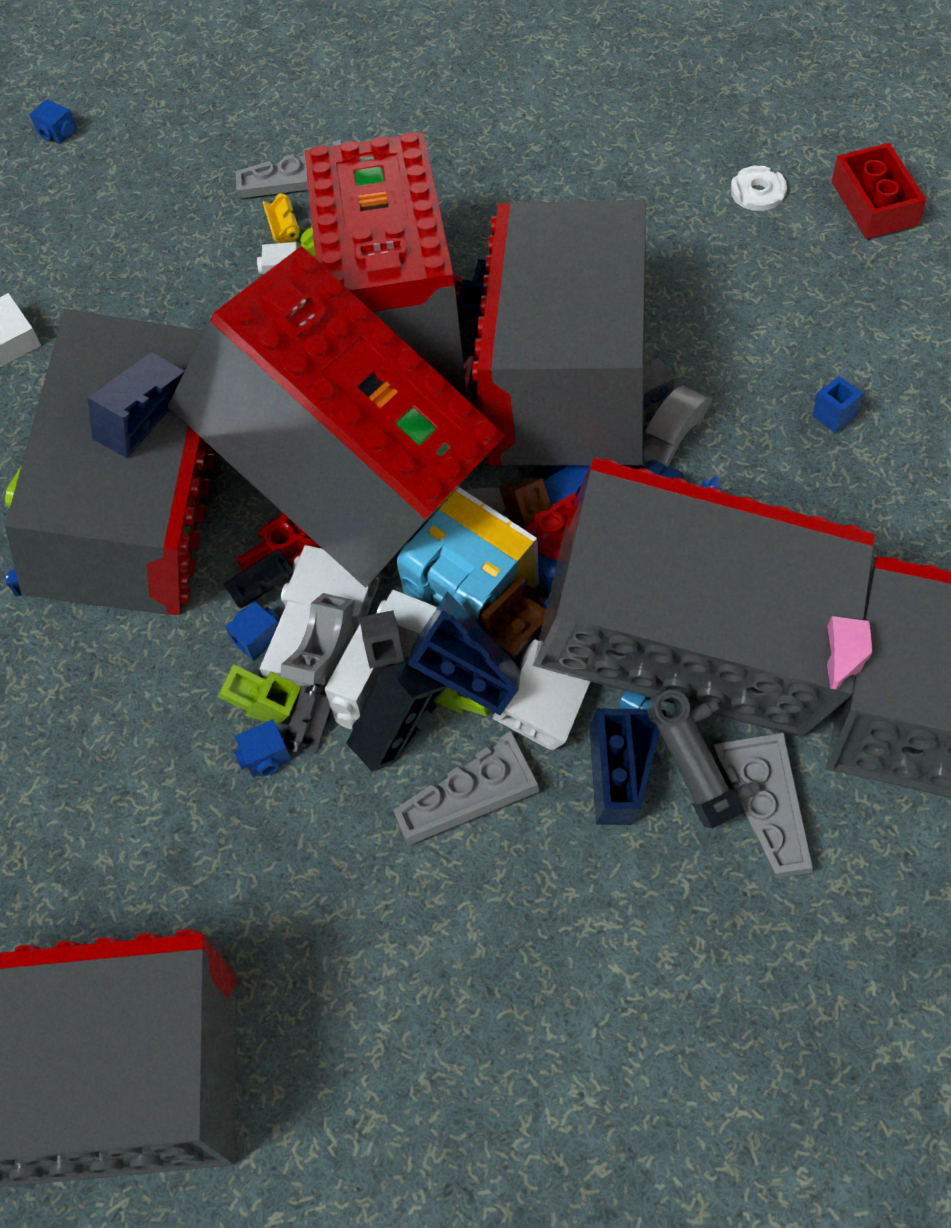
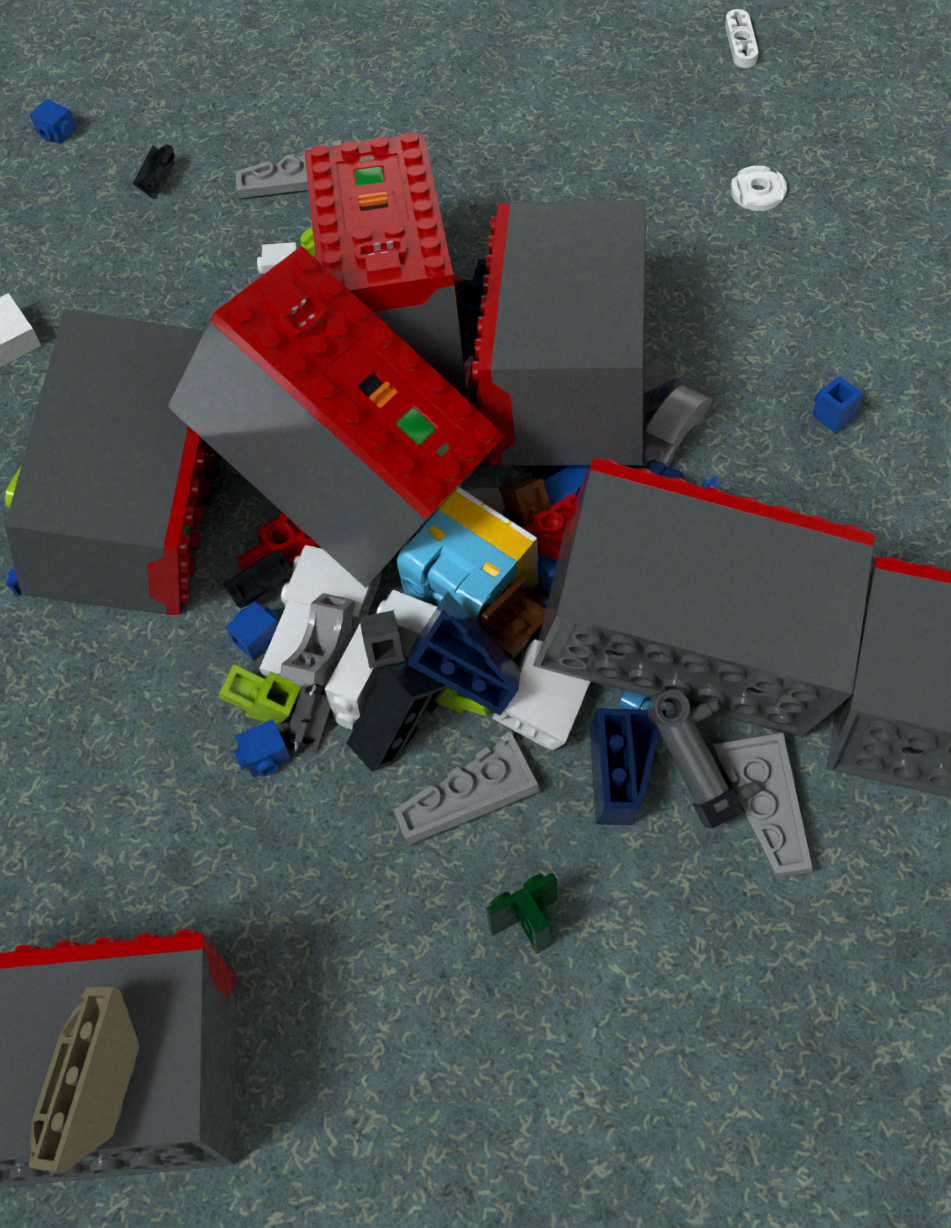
dark blue wedge [88,352,185,458] -> none
yellow hinge [262,193,300,248] -> none
bright pink slope [827,616,872,689] -> none
red brick [831,142,926,239] -> none
none -> dark tan wedge [29,987,139,1173]
none -> black hinge [132,144,175,199]
none -> dark green bracket [486,872,557,954]
none -> white beam [725,9,758,68]

